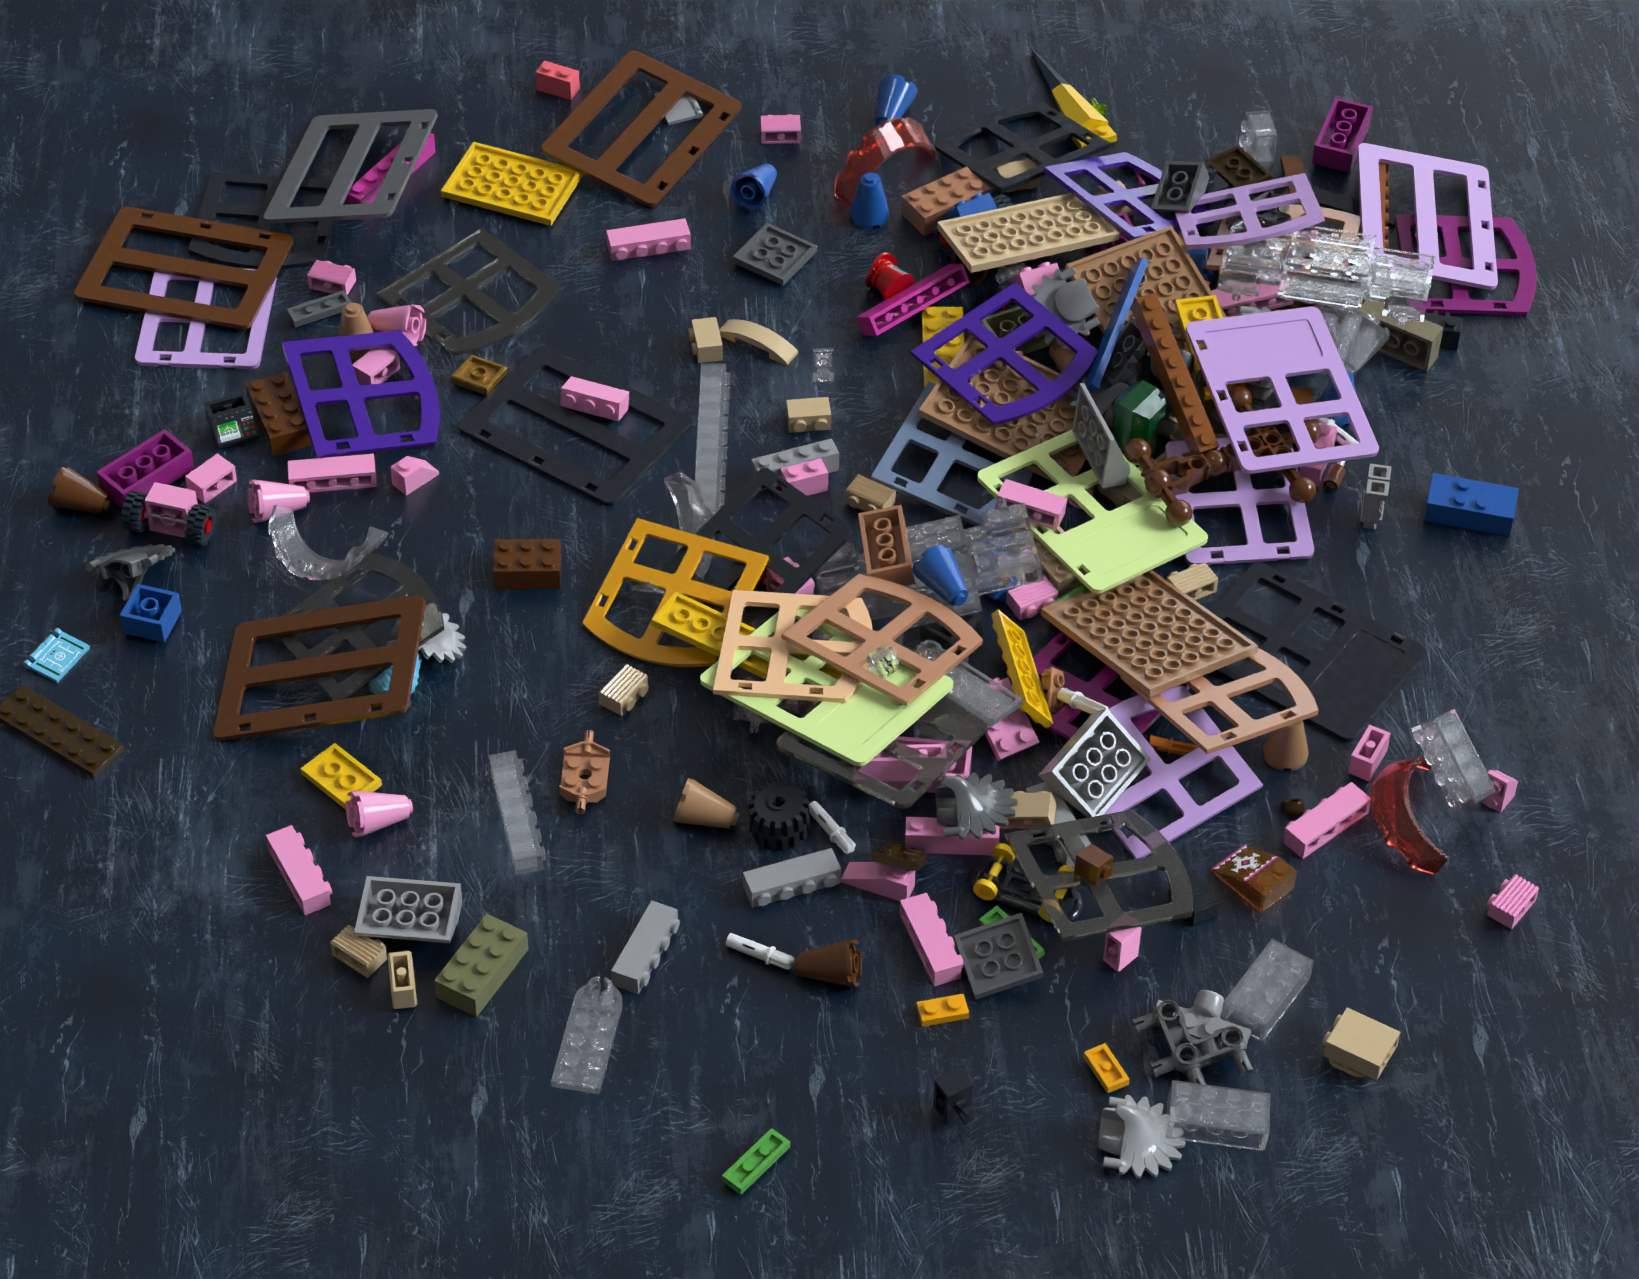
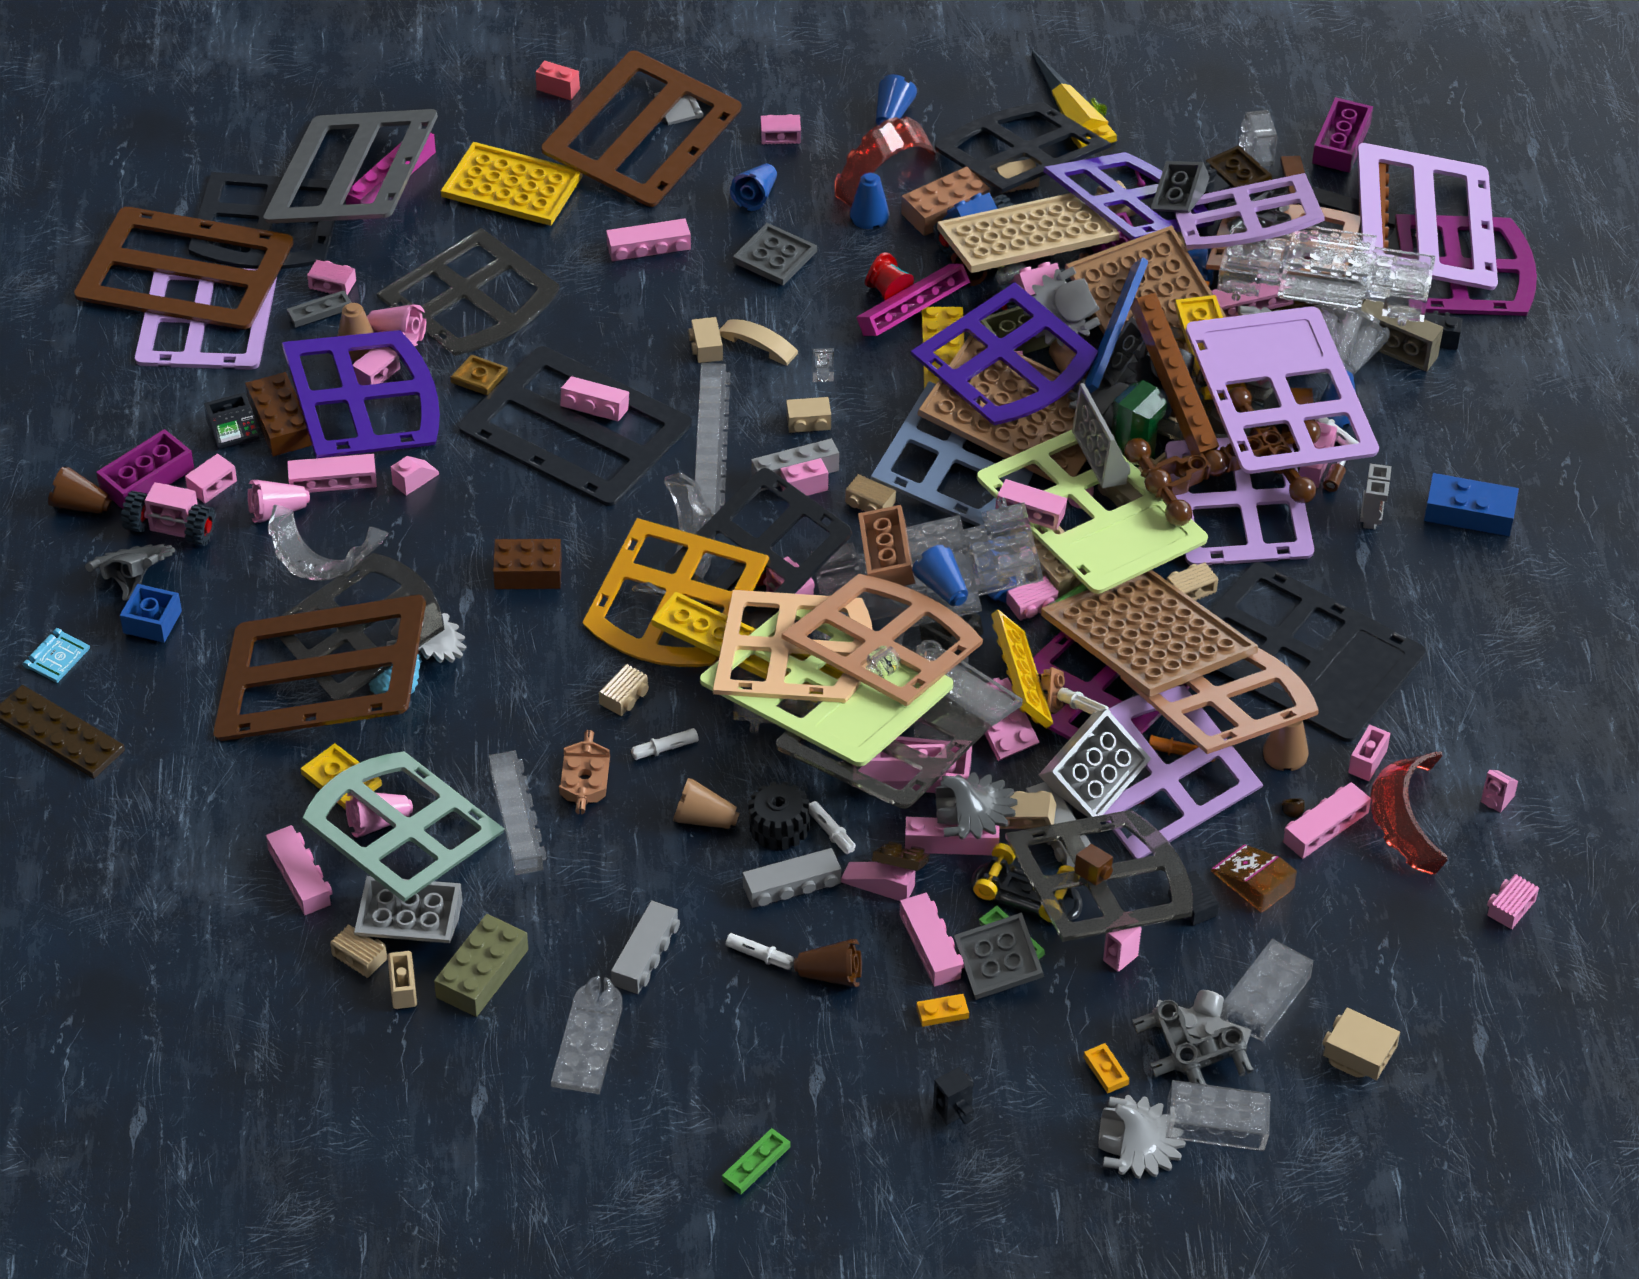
clear brick [1411,709,1497,811] -> none
none -> window [302,751,504,902]
none -> white axle [631,728,699,760]

